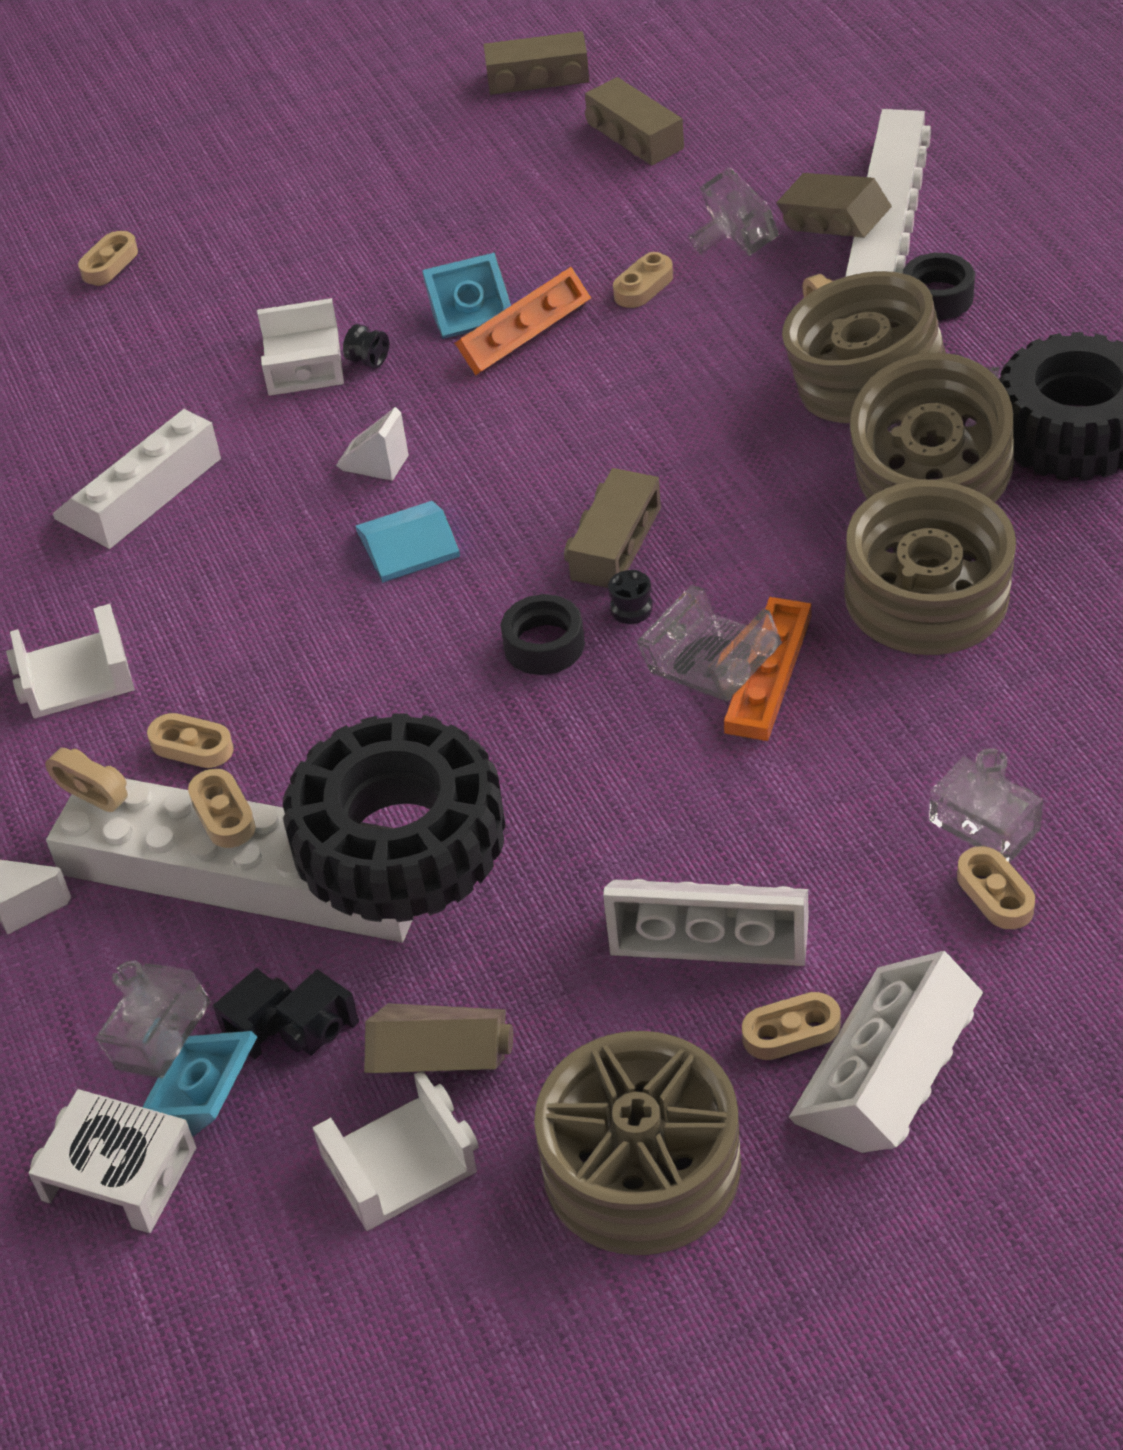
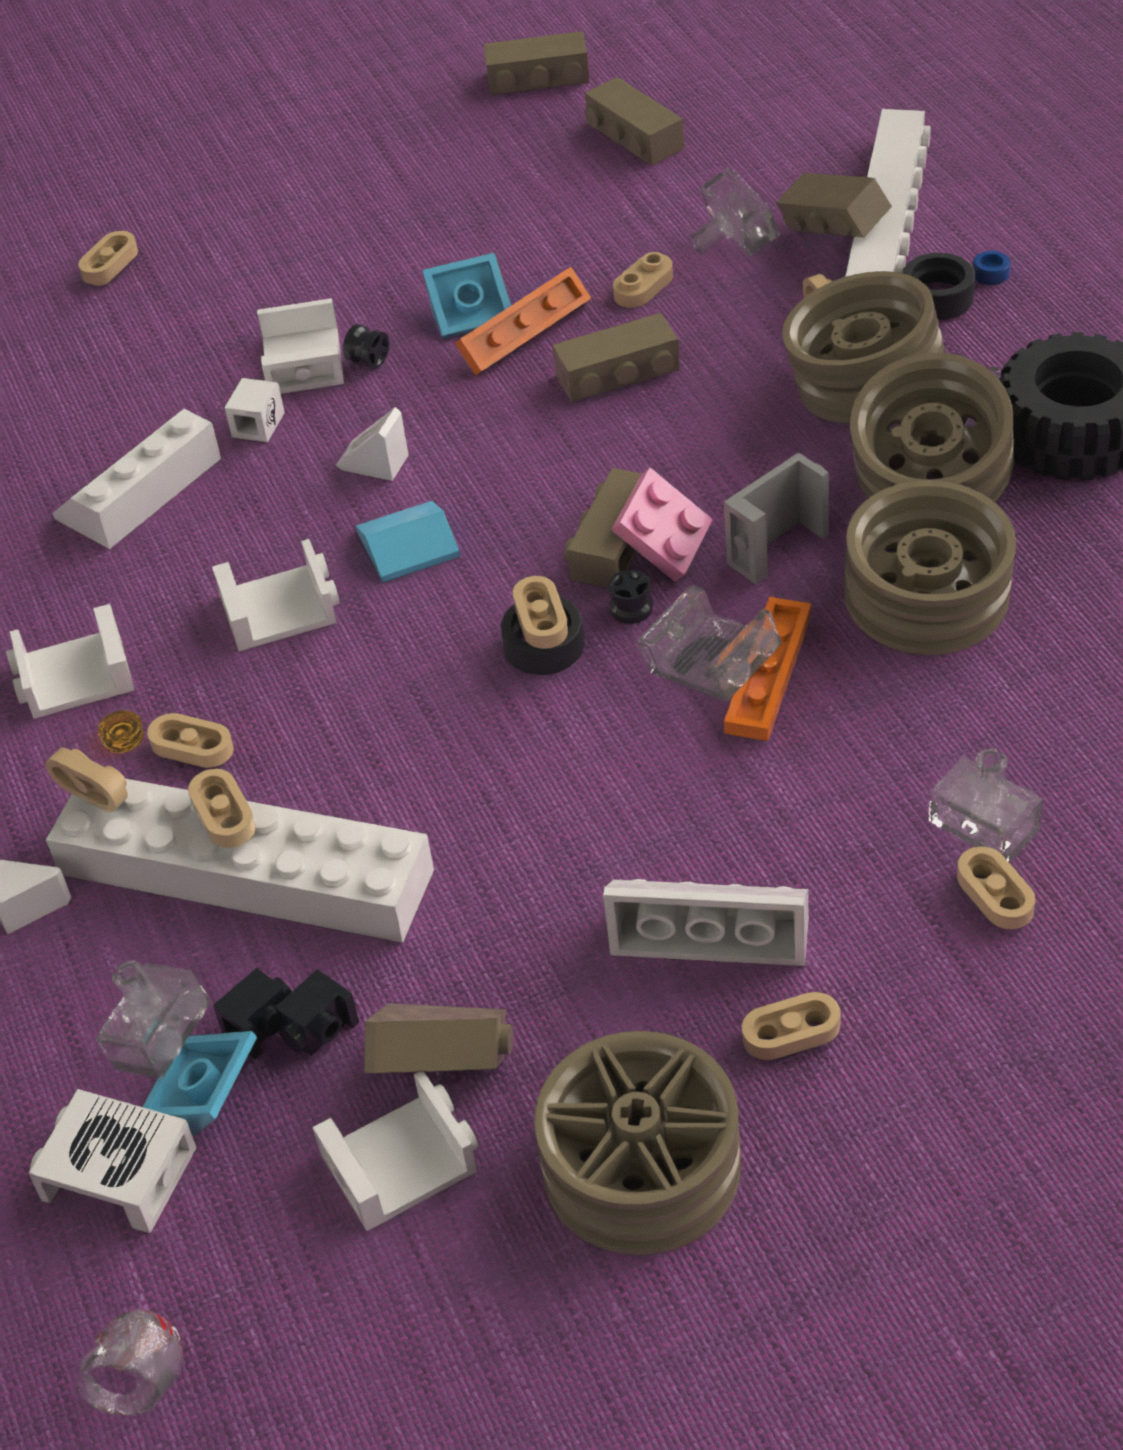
black tyre [282,713,506,922] -> none
white slope [789,951,983,1153] -> none
none -> clear helmet [77,1309,183,1416]
none -> clear yellow tile [98,710,145,753]
none -> white panel [212,539,340,651]
none -> white brick [225,378,285,443]
none -> tan plate [513,576,568,649]
none -> dark tan brick [552,313,680,402]
none -> bright pink plate [611,468,713,582]
none -> light grey panel [724,452,829,585]
none -> blue tile [972,251,1011,285]

